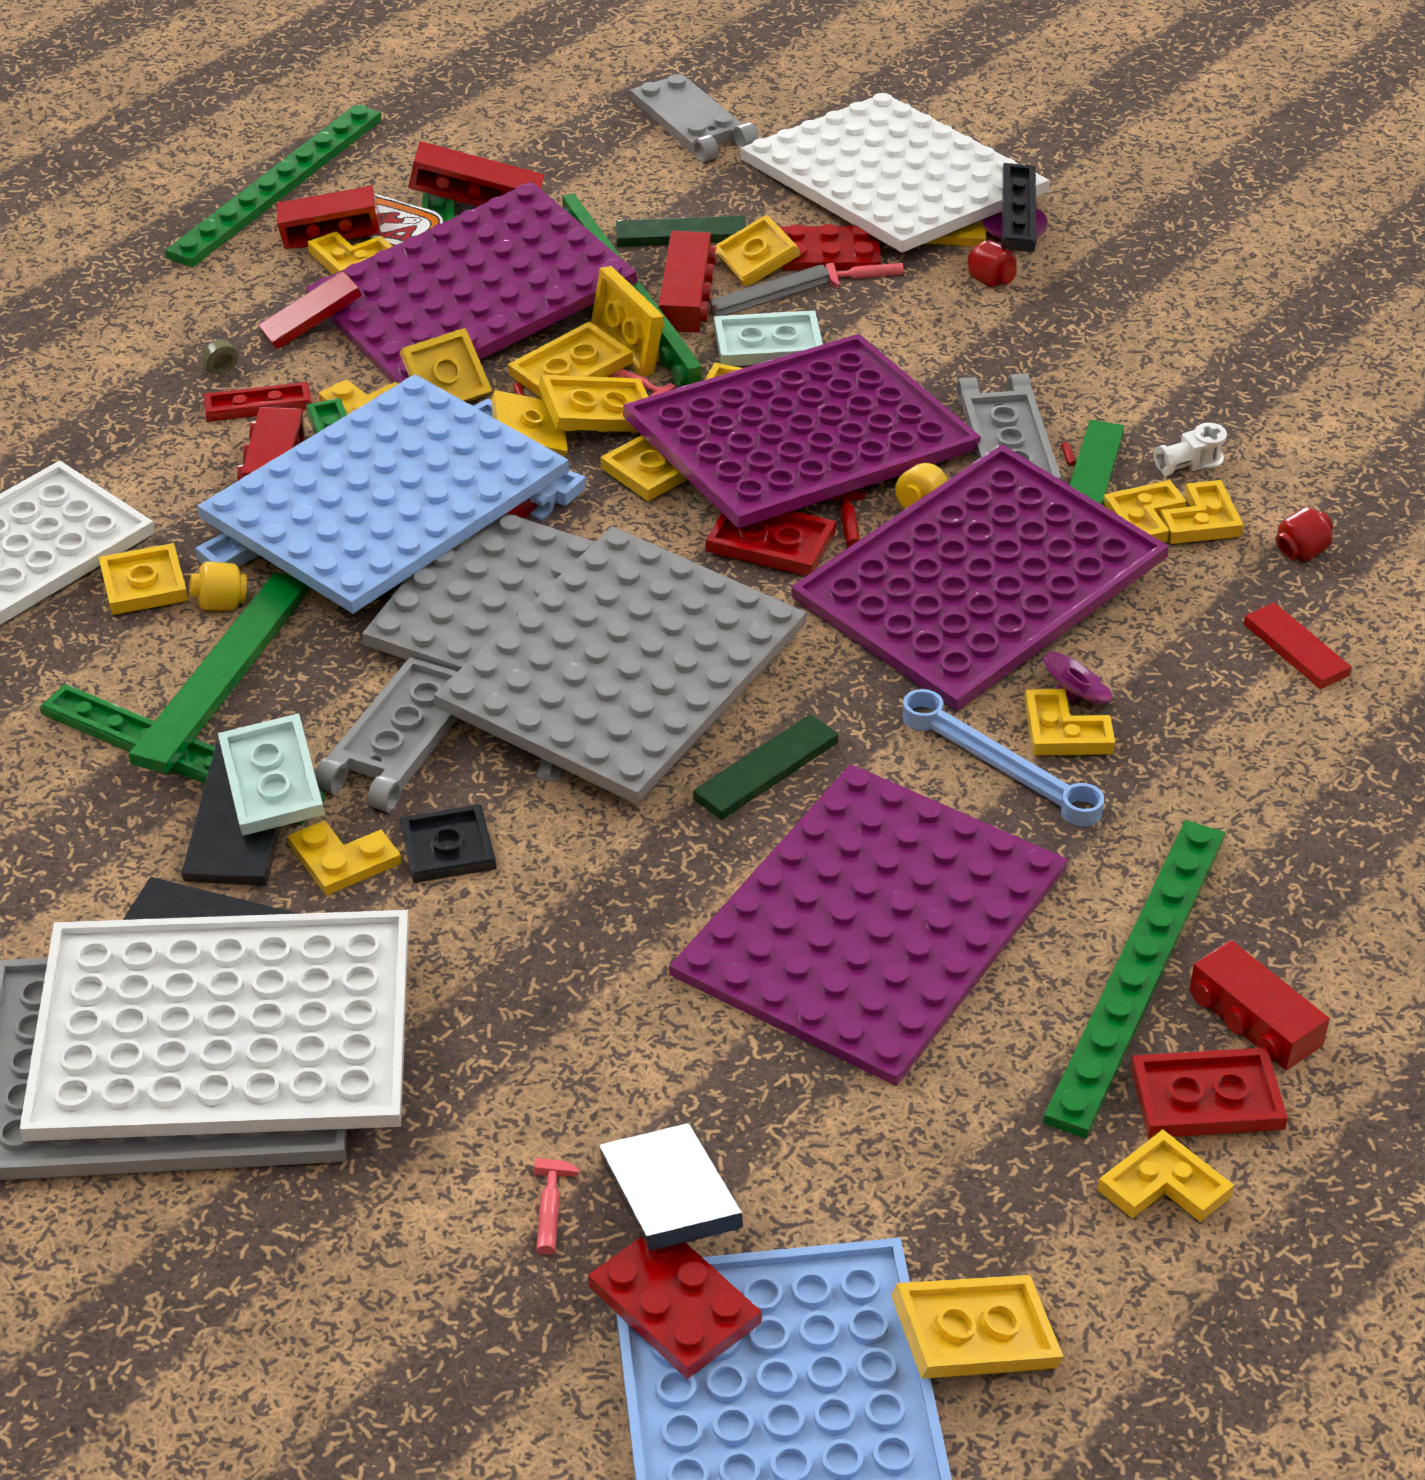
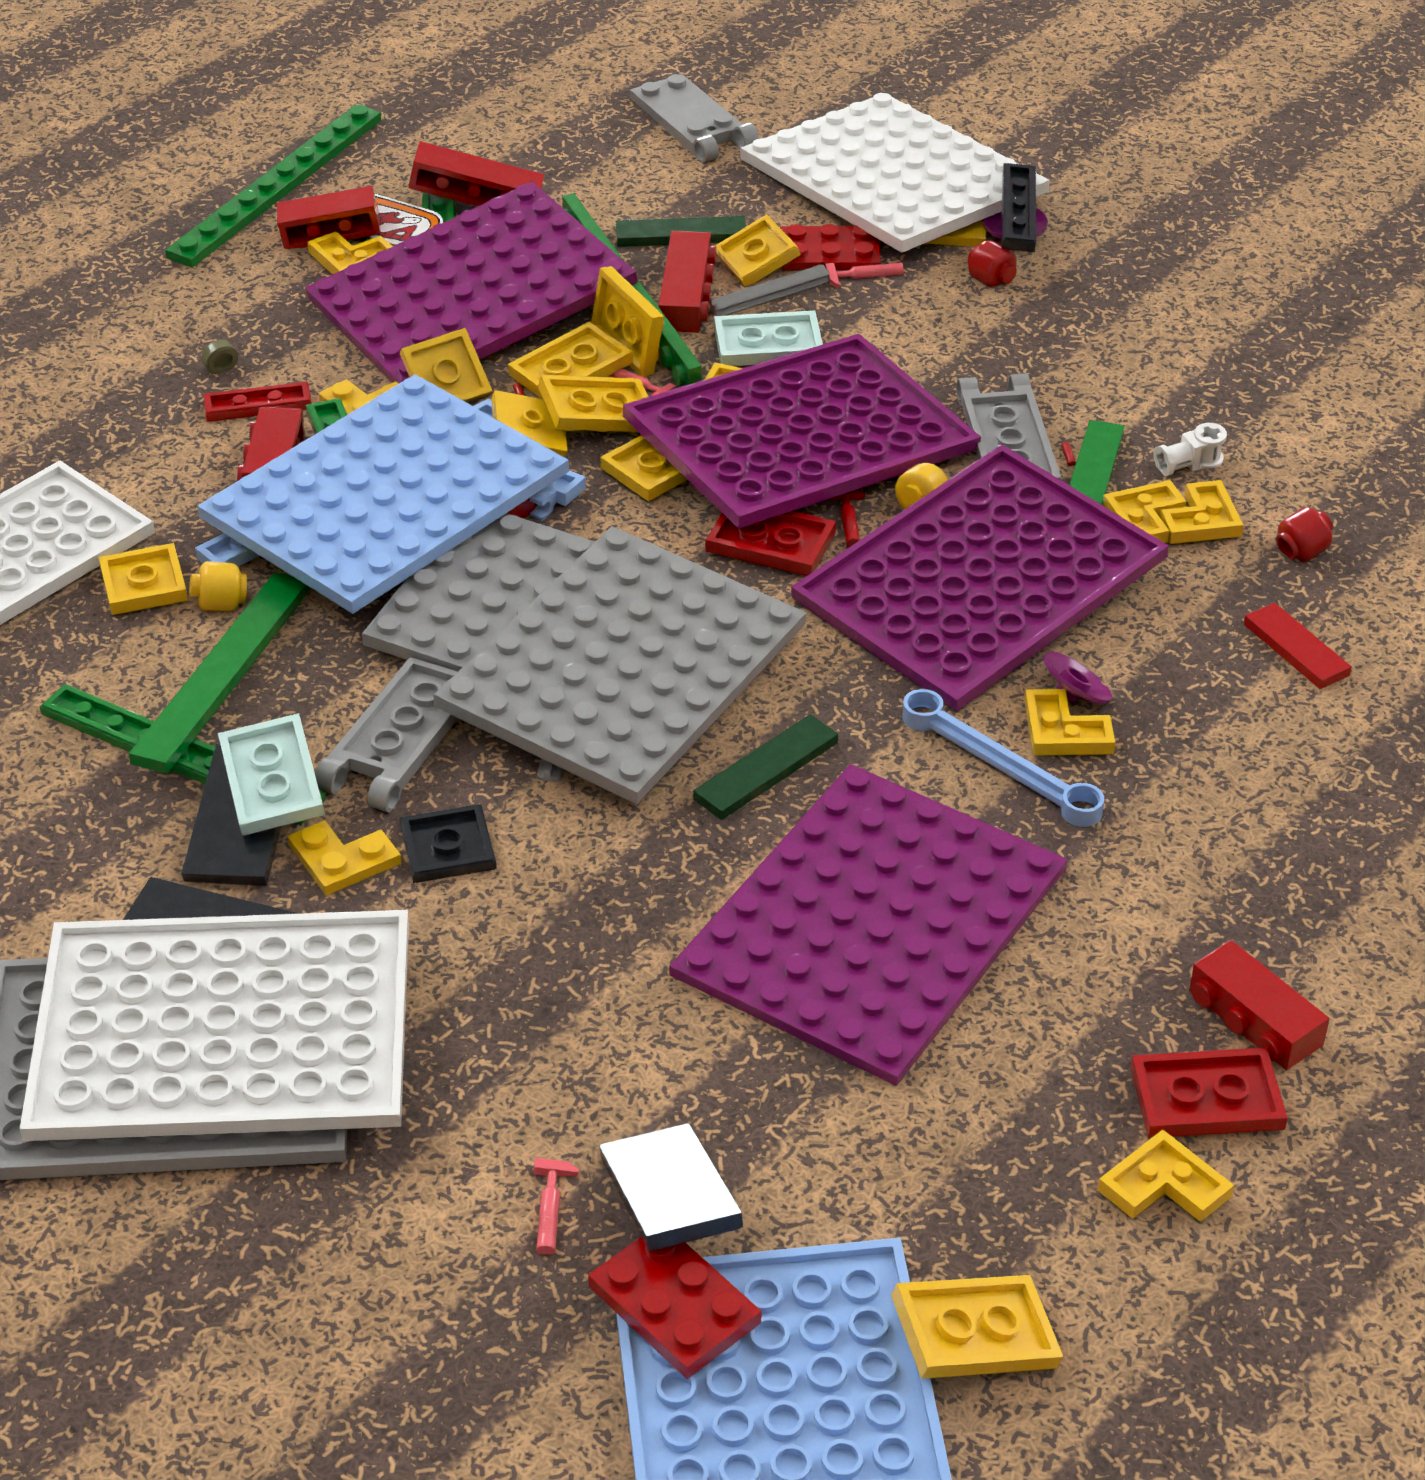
tile [258,271,362,349] -> none
green plate [1043,820,1225,1139] -> none

